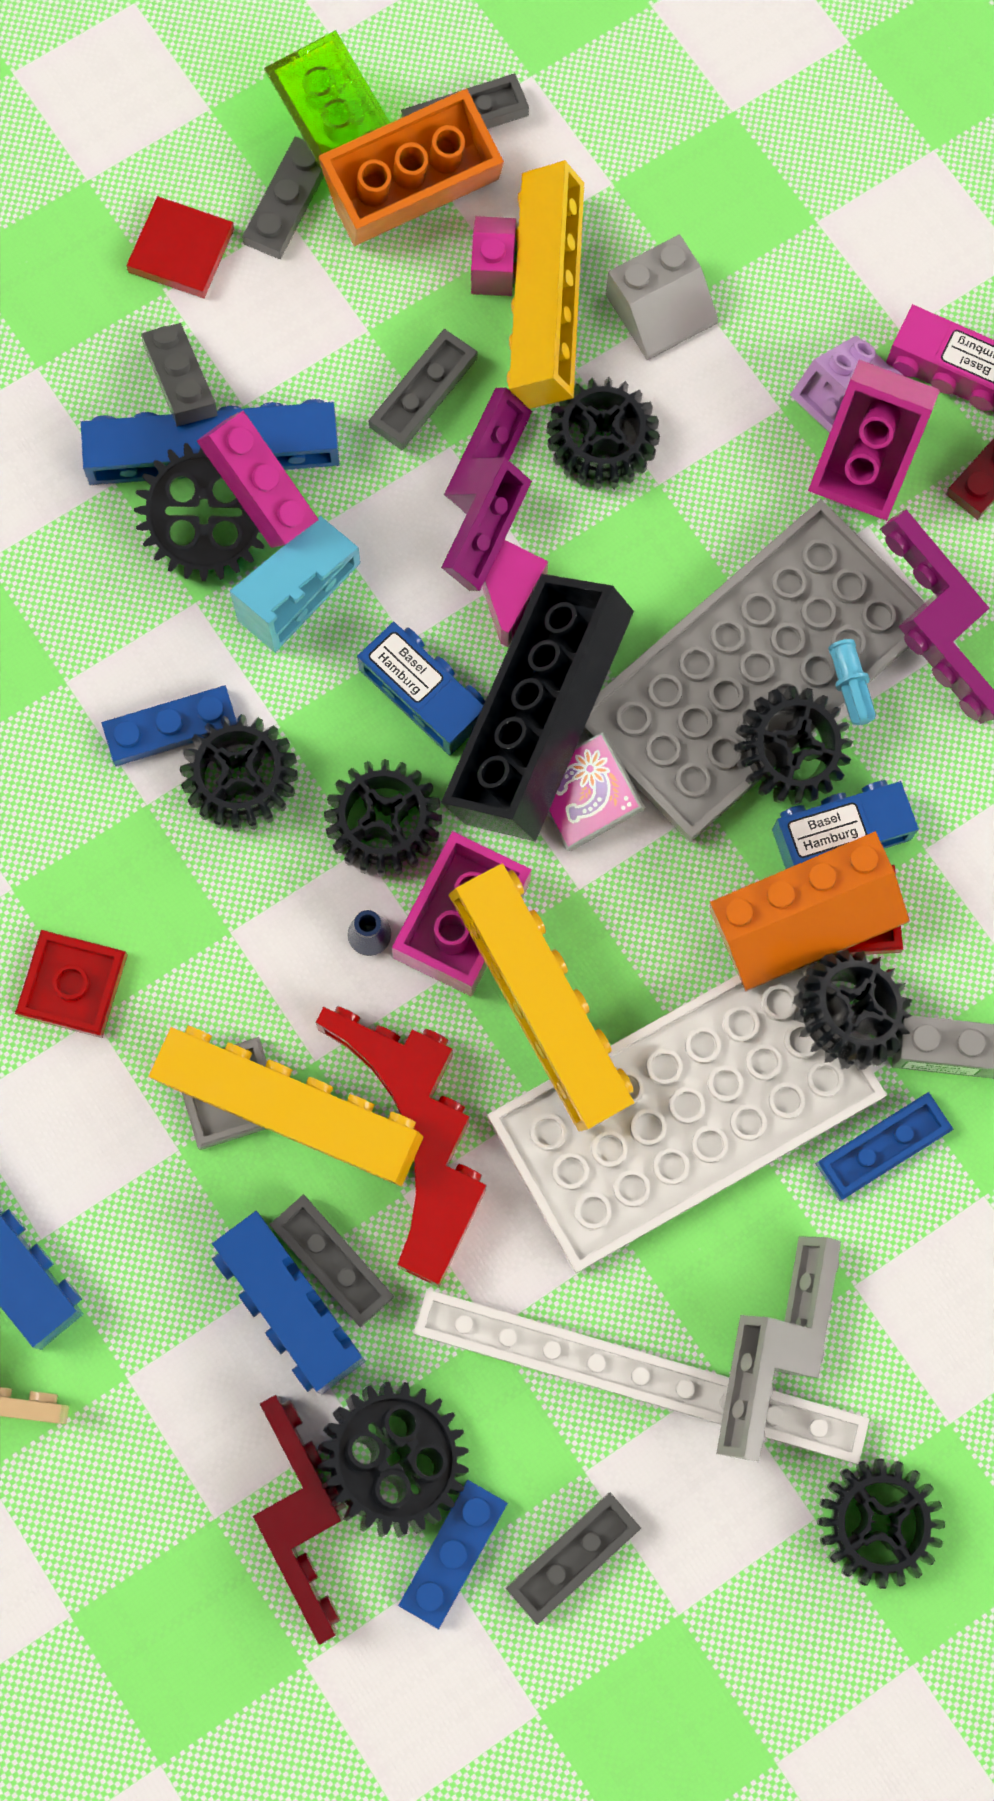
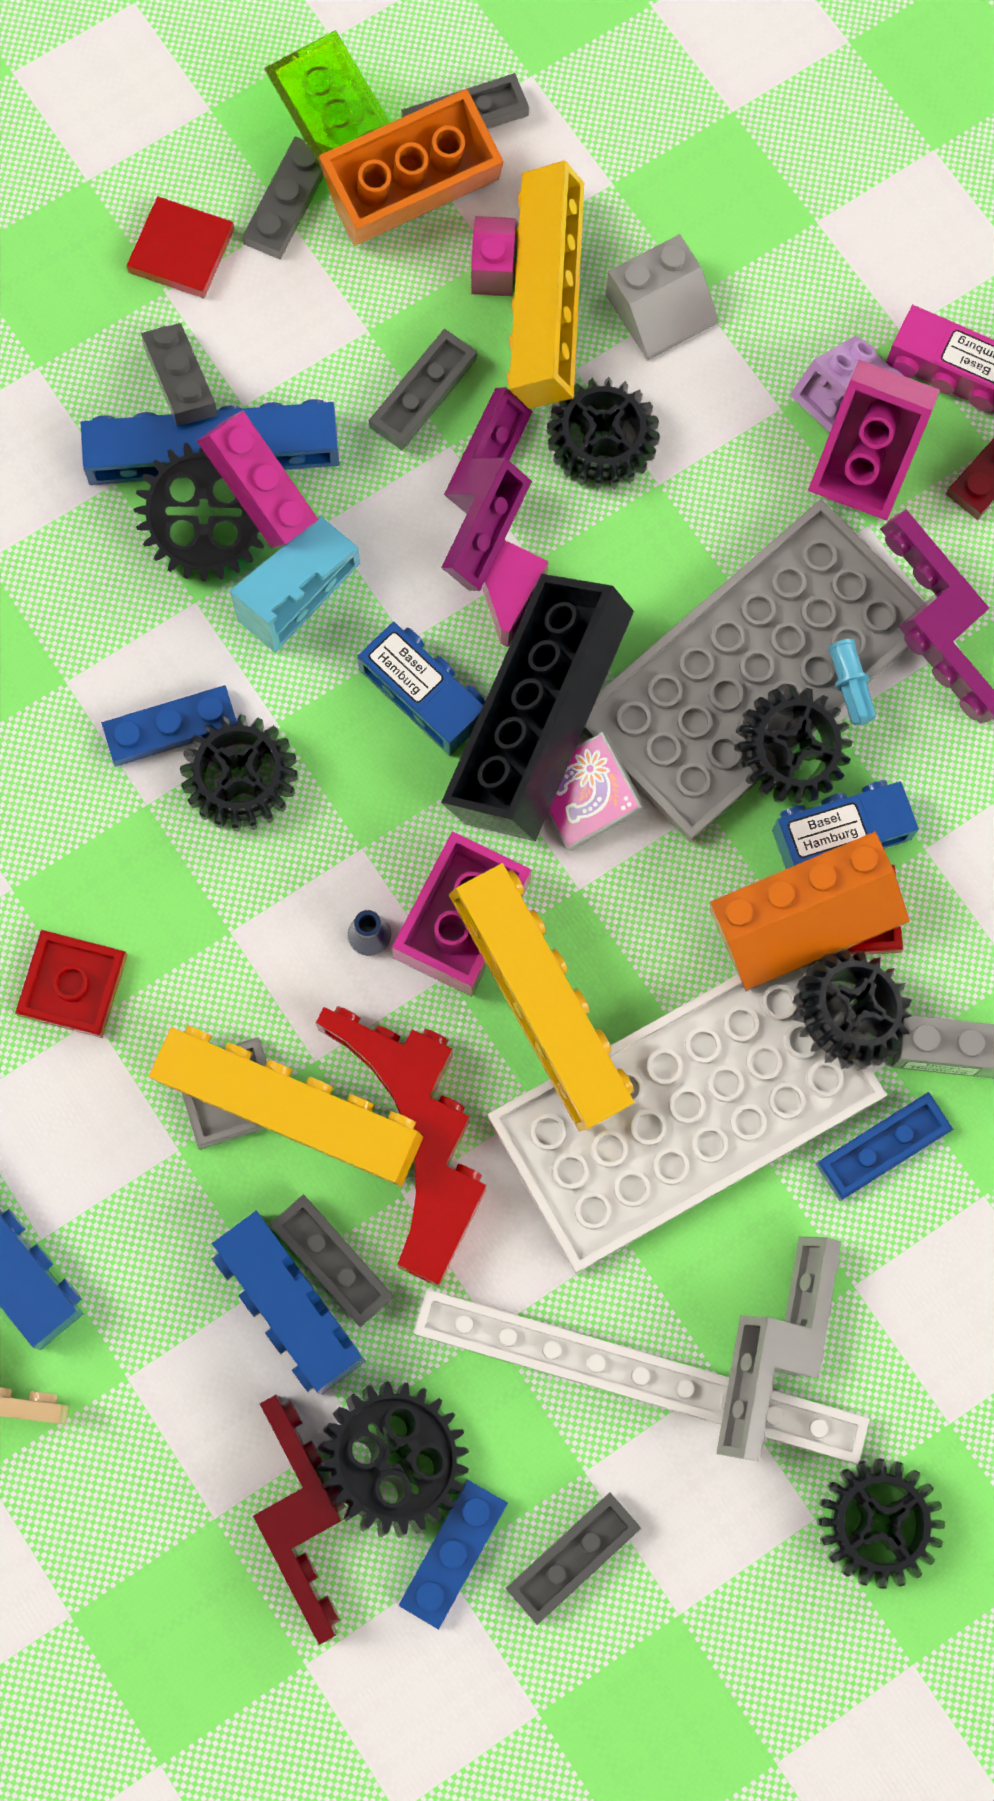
black gear [324,759,442,877] -> none

